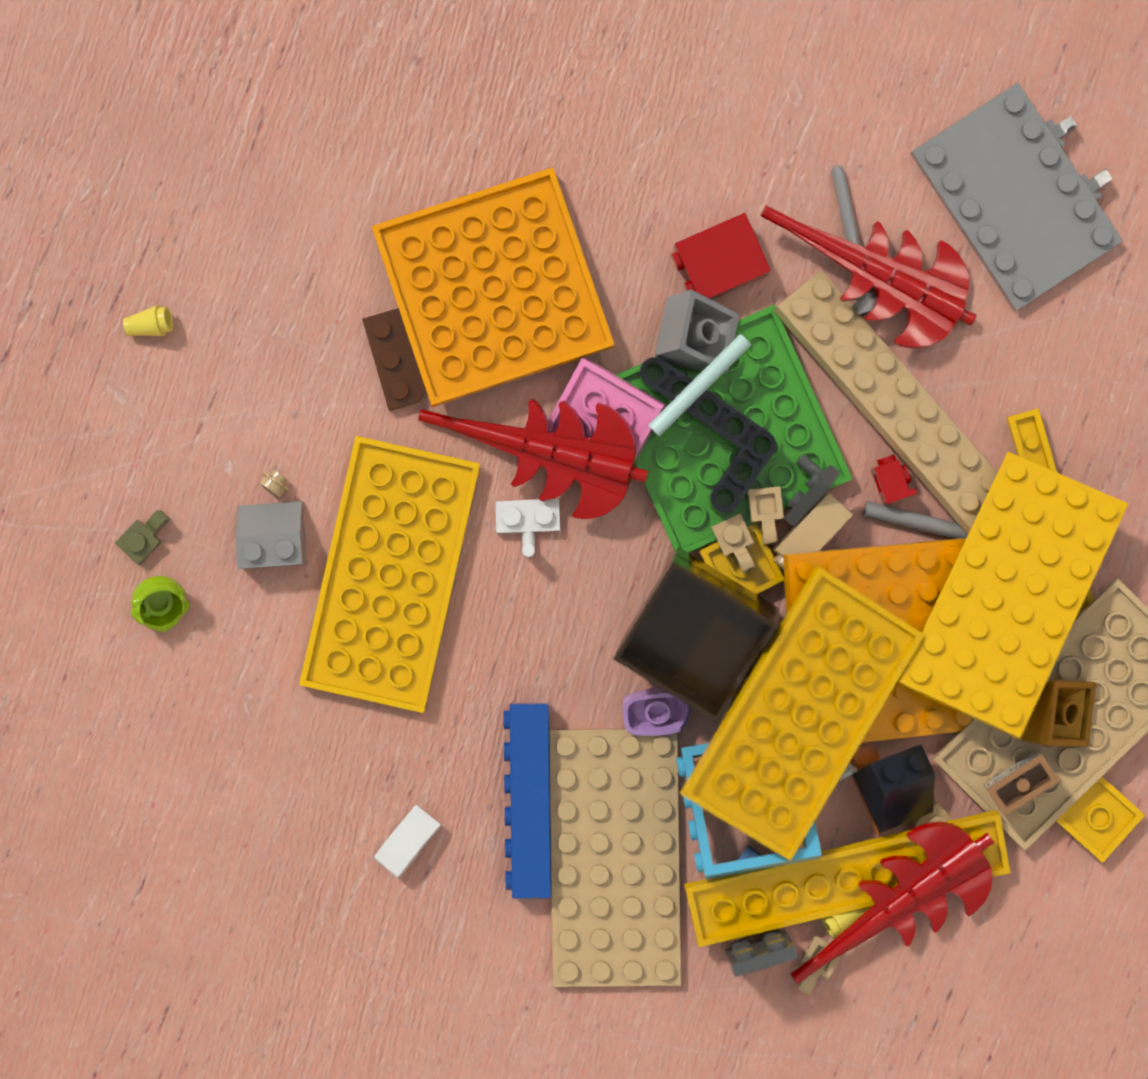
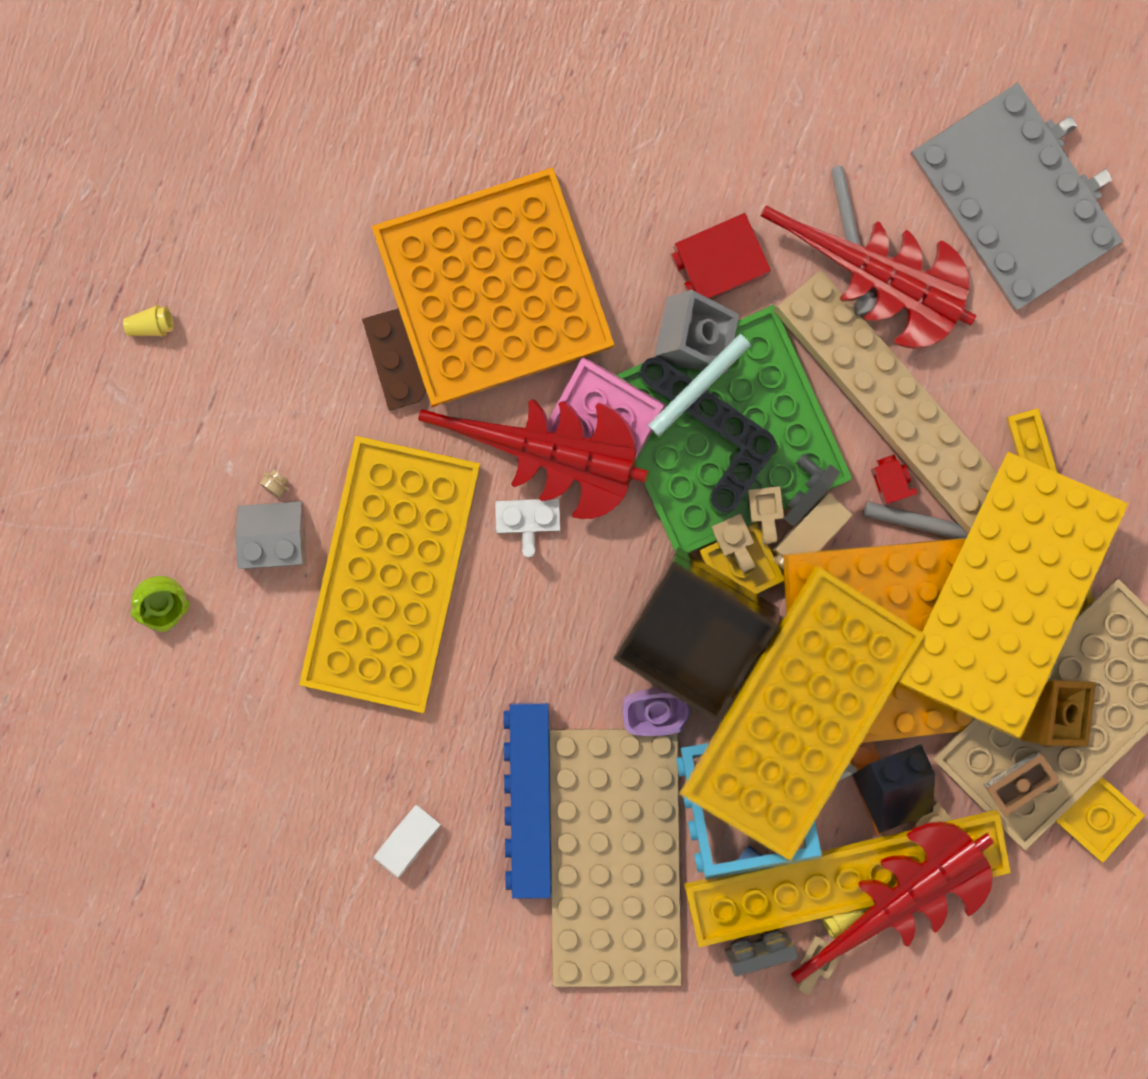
olive plate [115,510,170,565] -> none

